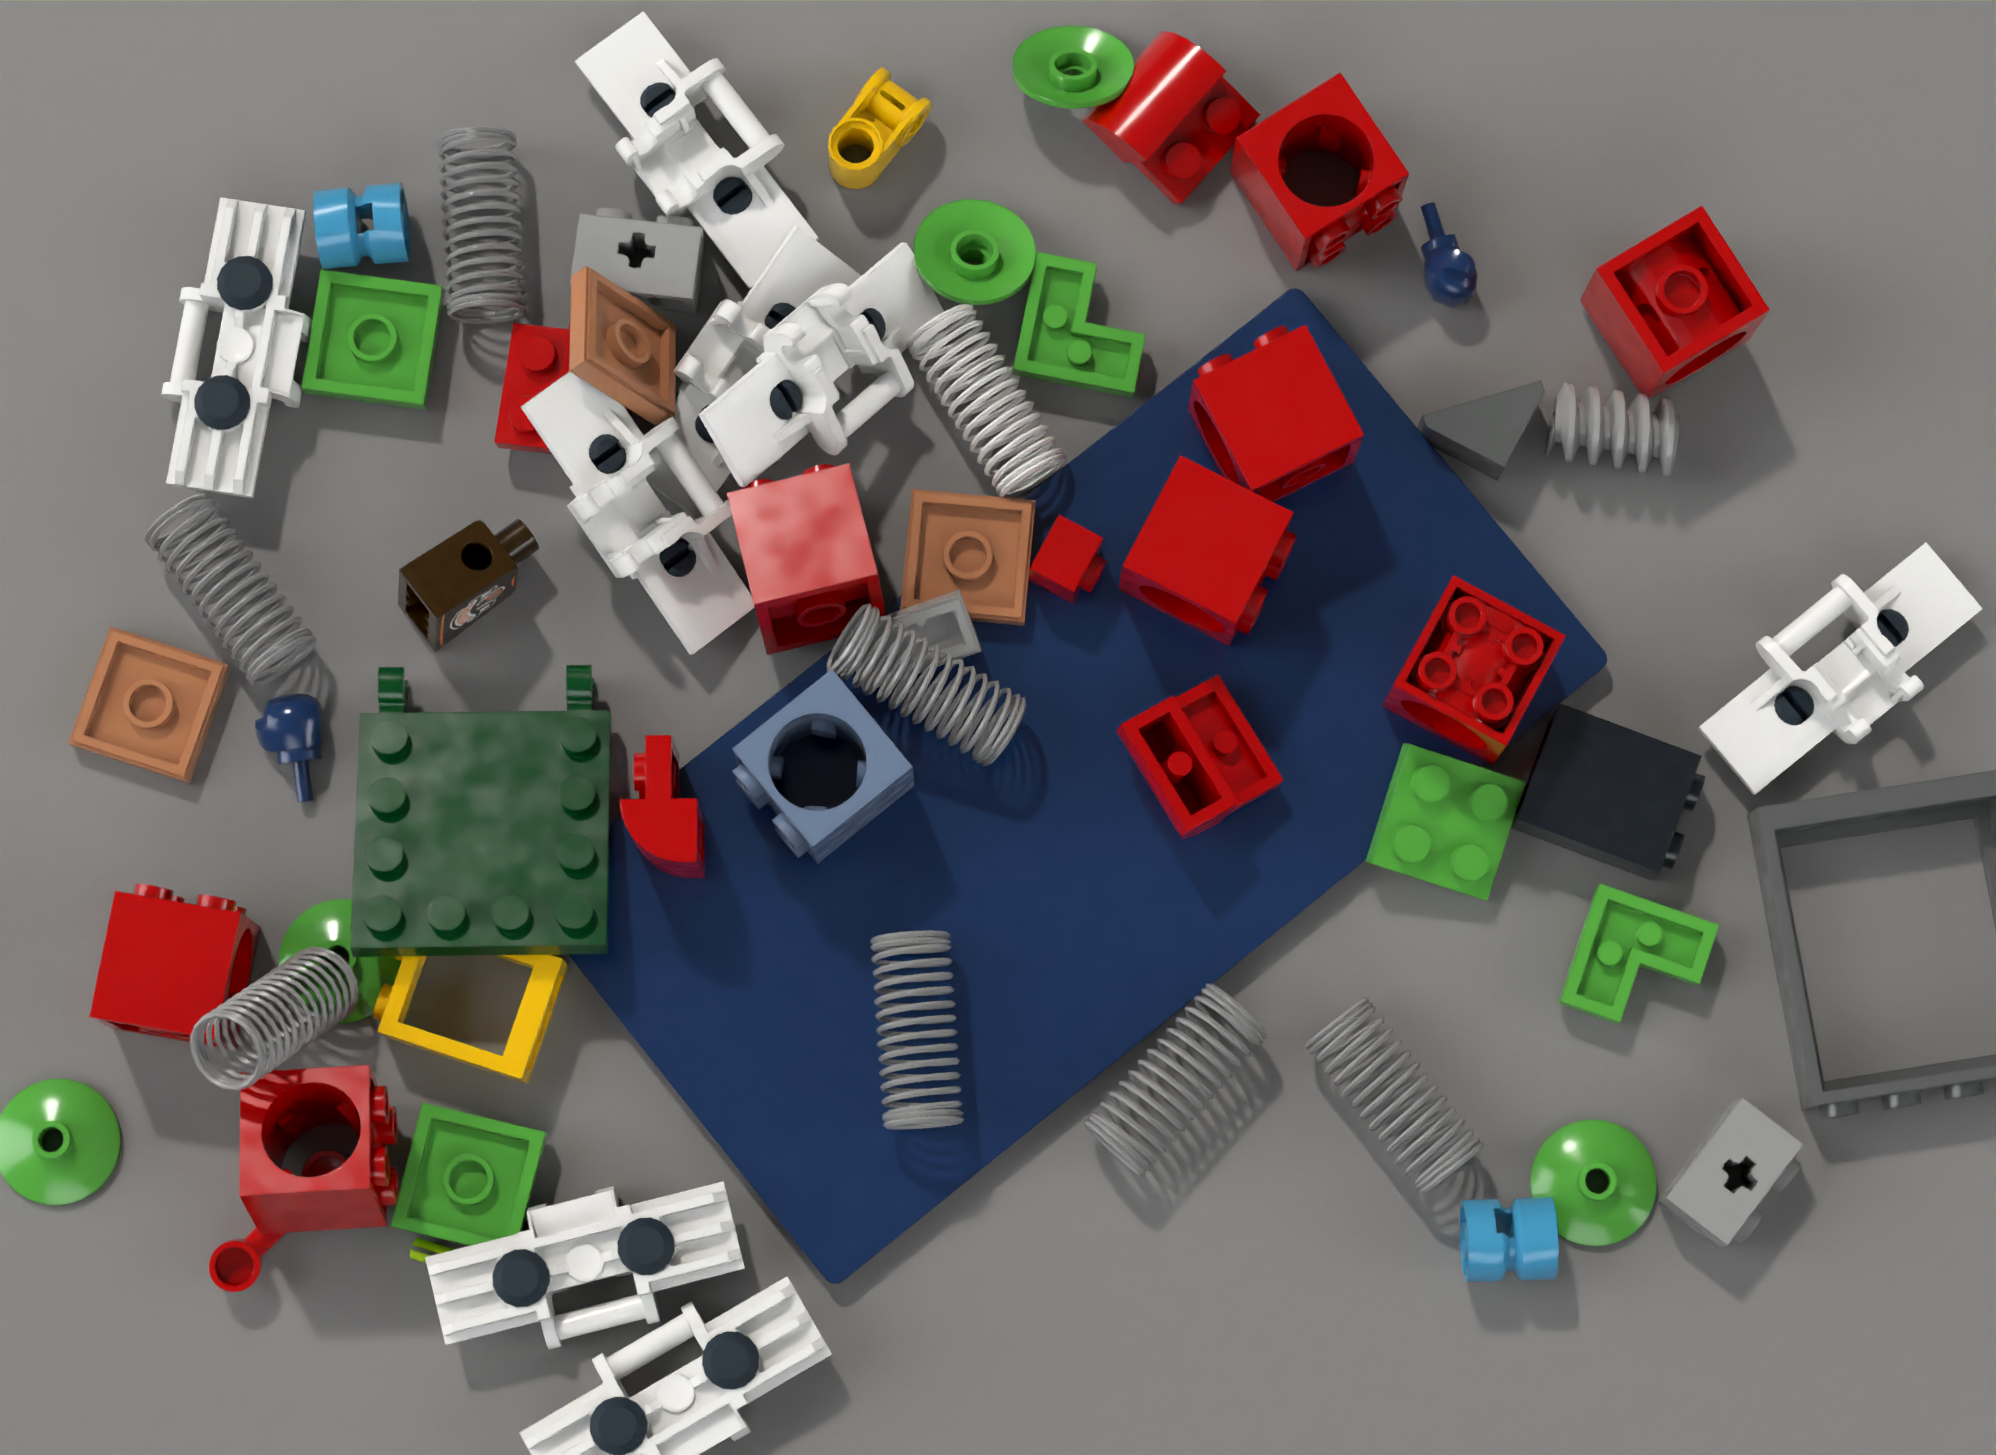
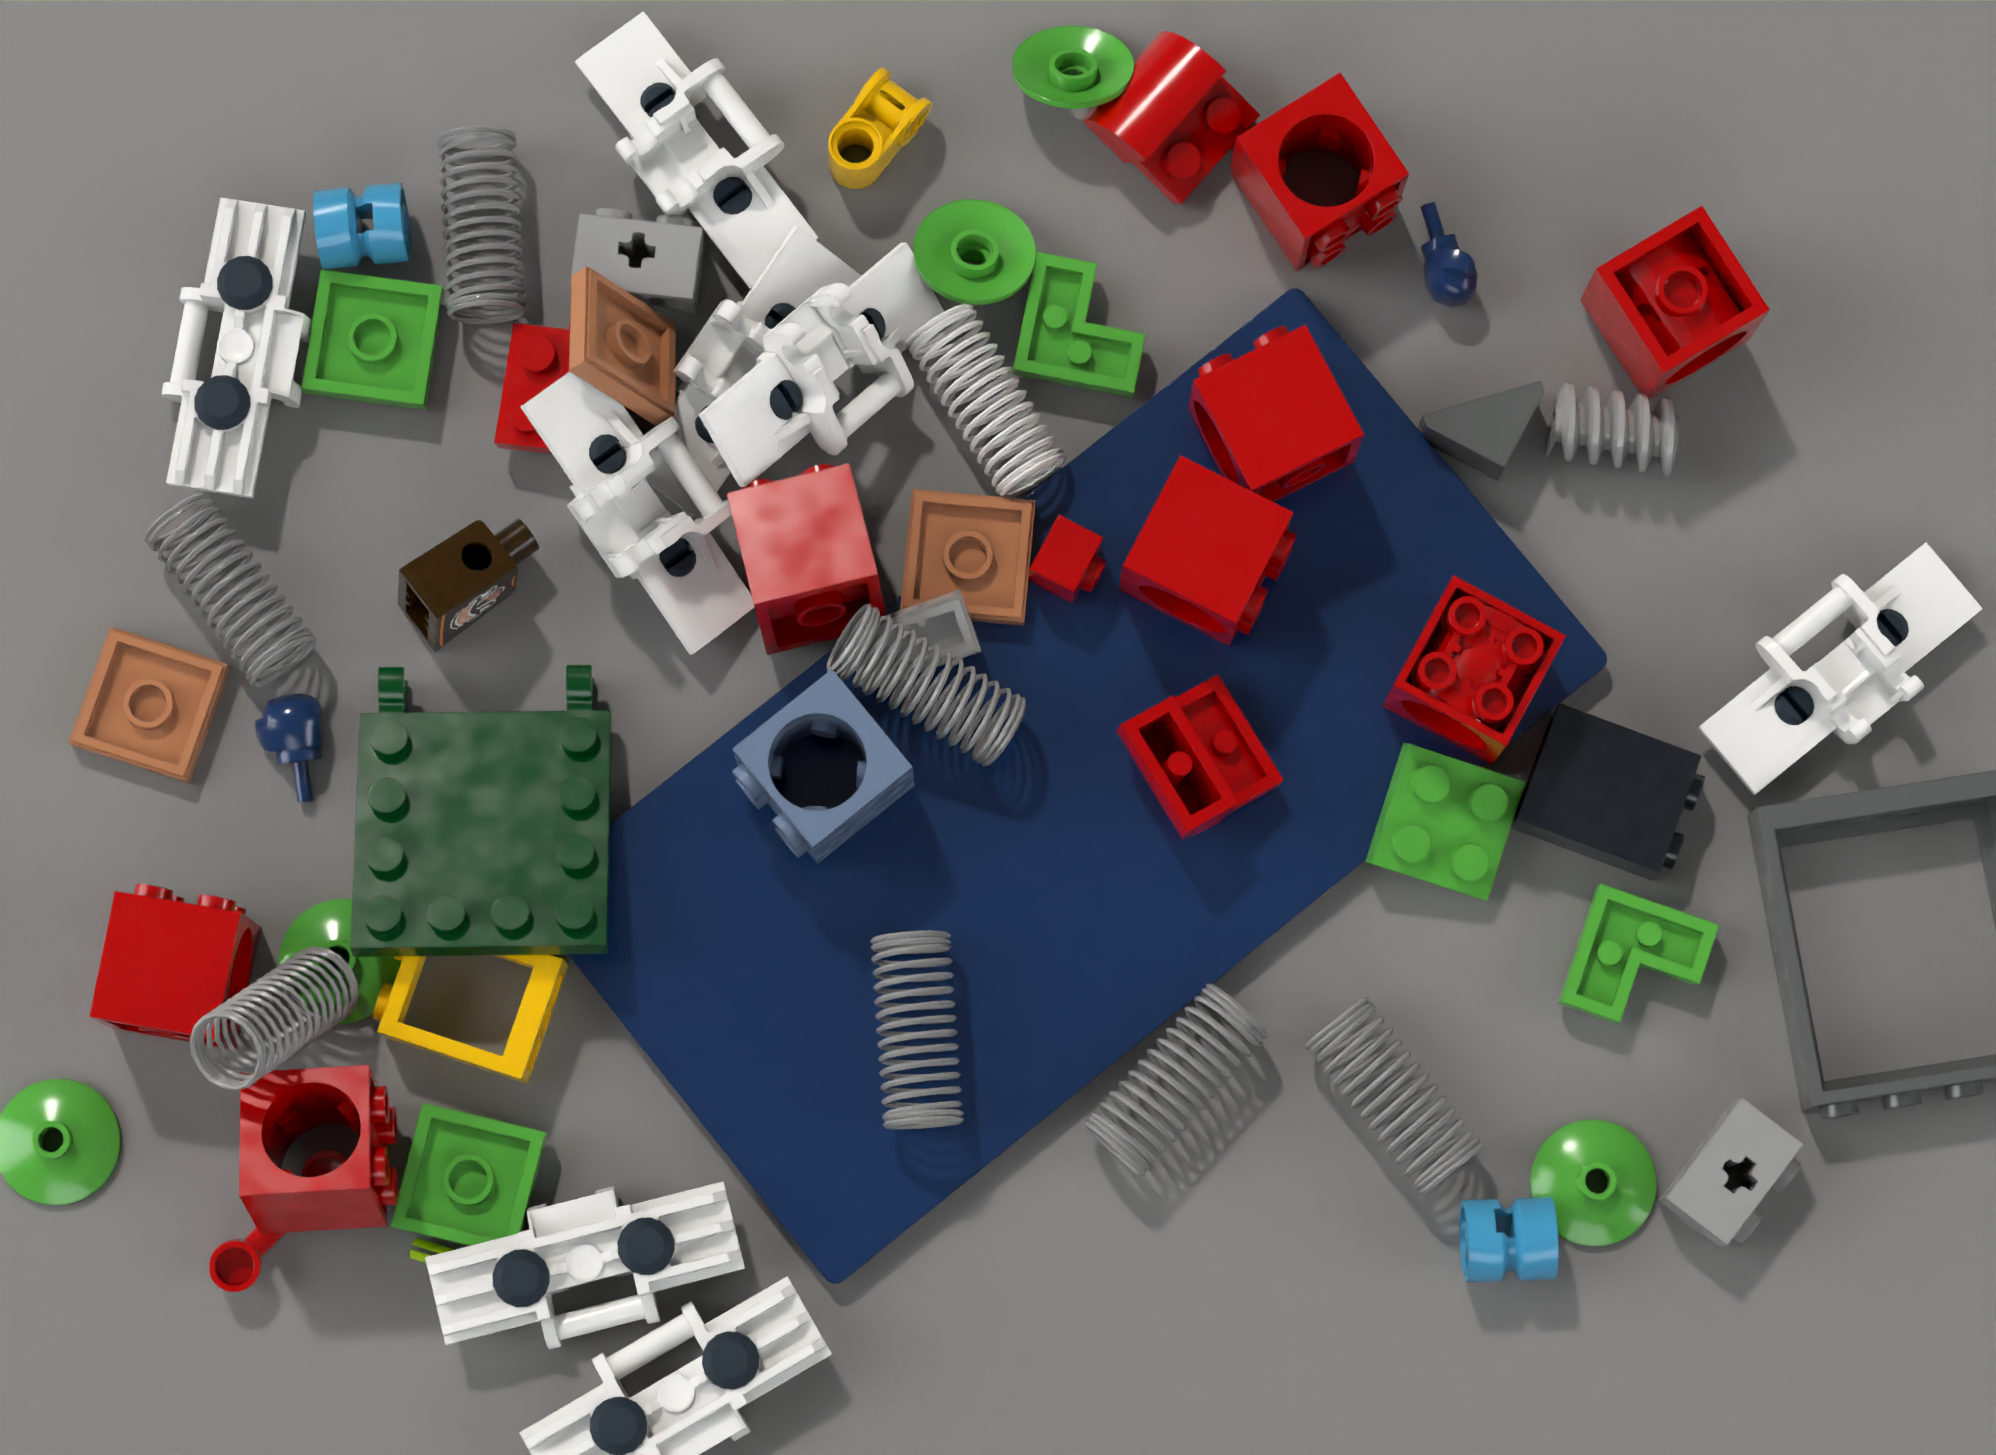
red brick [620,735,705,878] -> none

